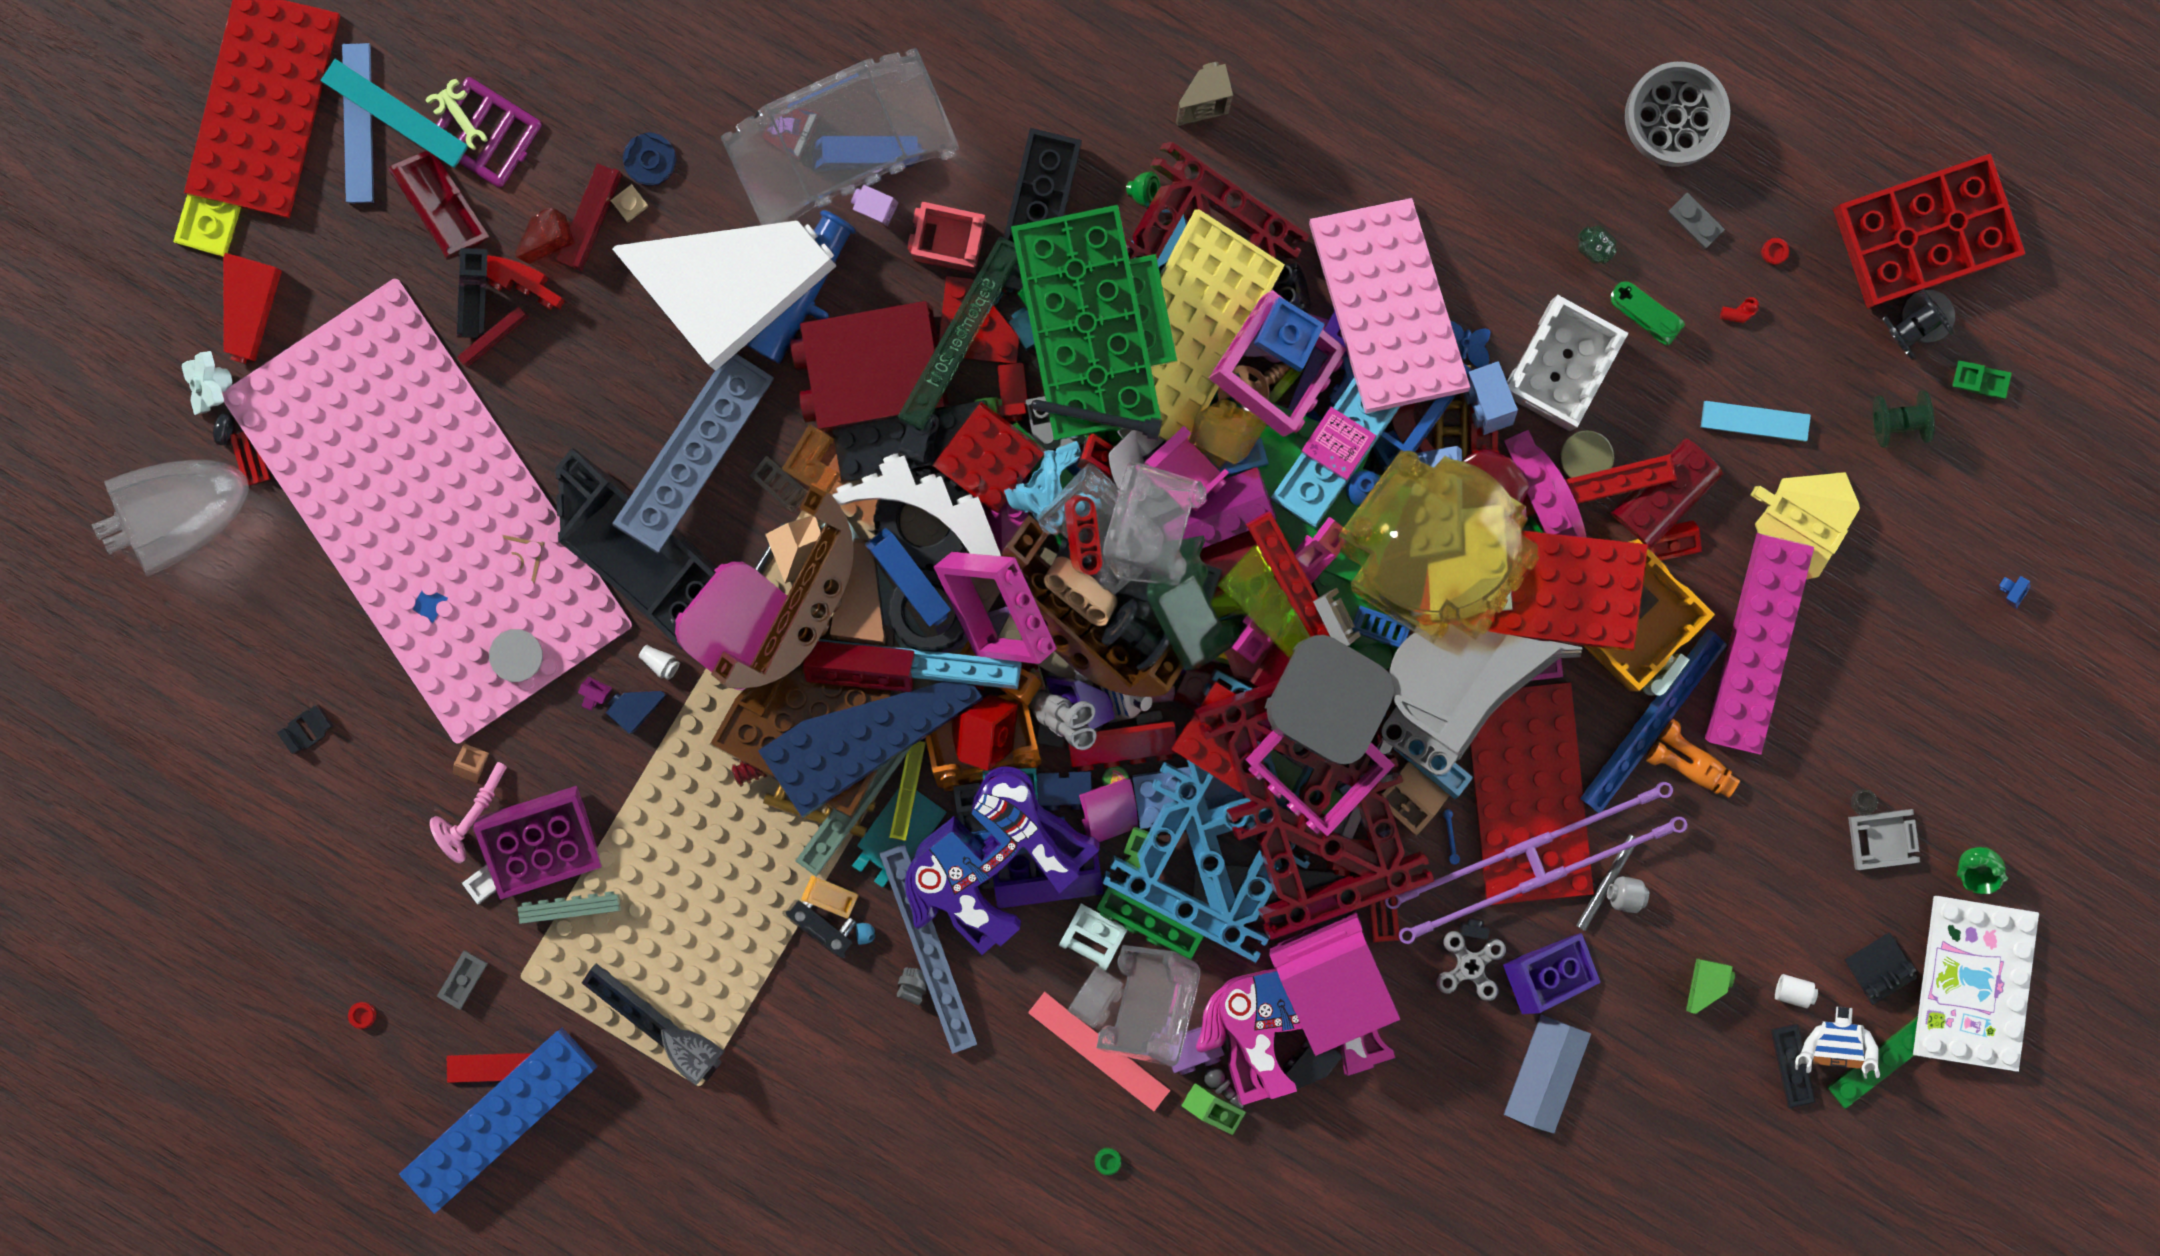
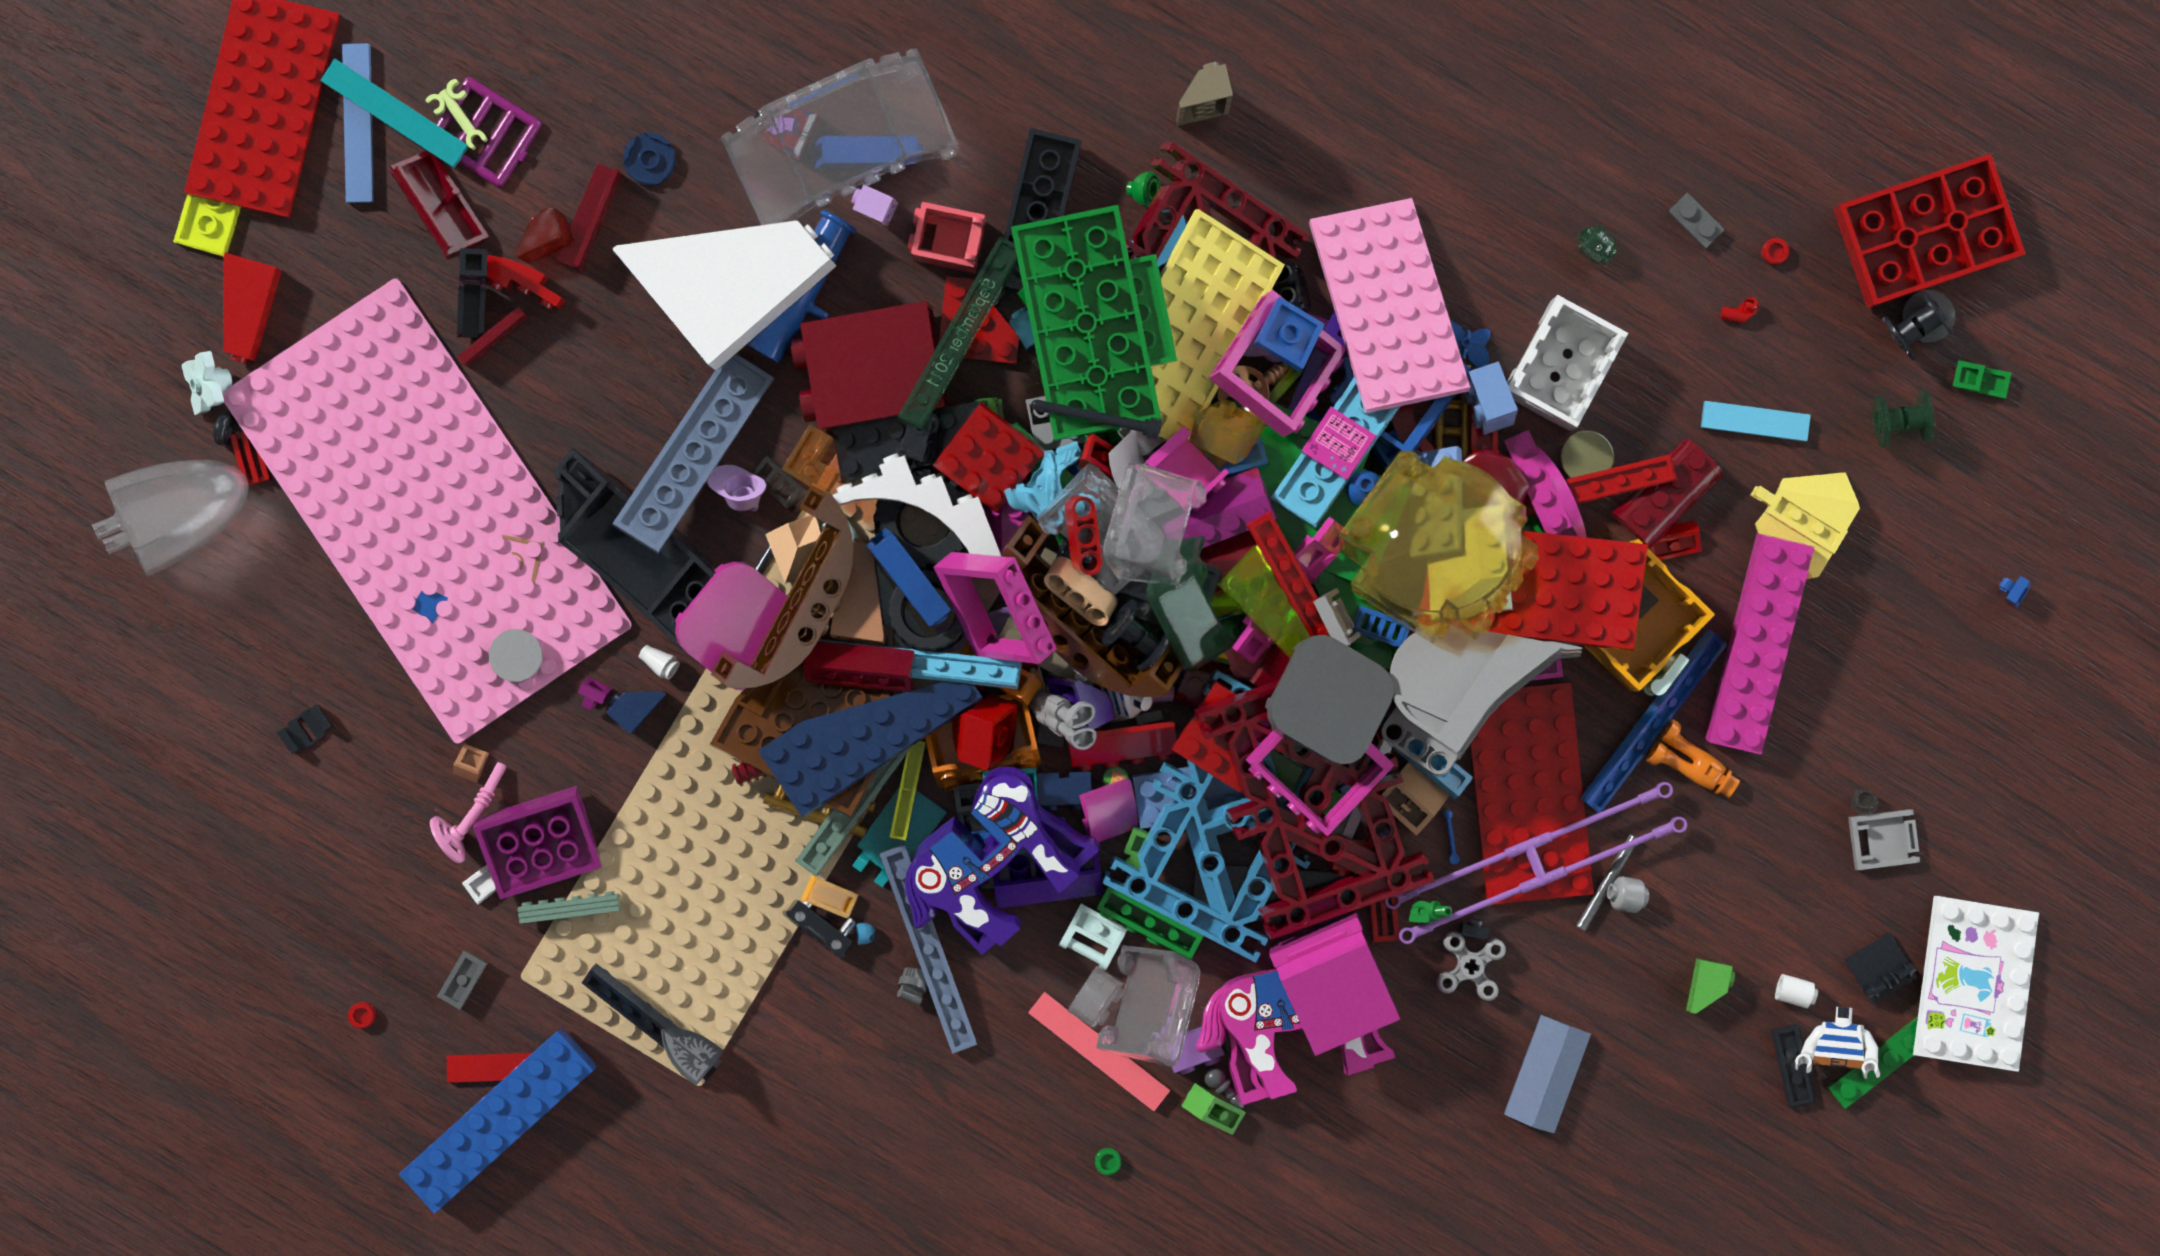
tan plate [611,184,649,222] -> none
red bracket [998,363,1029,422] -> none
black slope [1269,1038,1342,1100] -> none
dark purple slope [1503,933,1601,1014] -> none
green piece [1611,282,1685,346] -> none
light grey wheel [1625,62,1730,167] -> none
green hair [1957,847,2008,894] -> none
none -> lavender piece [707,465,766,511]
none -> green piece [1409,901,1452,923]

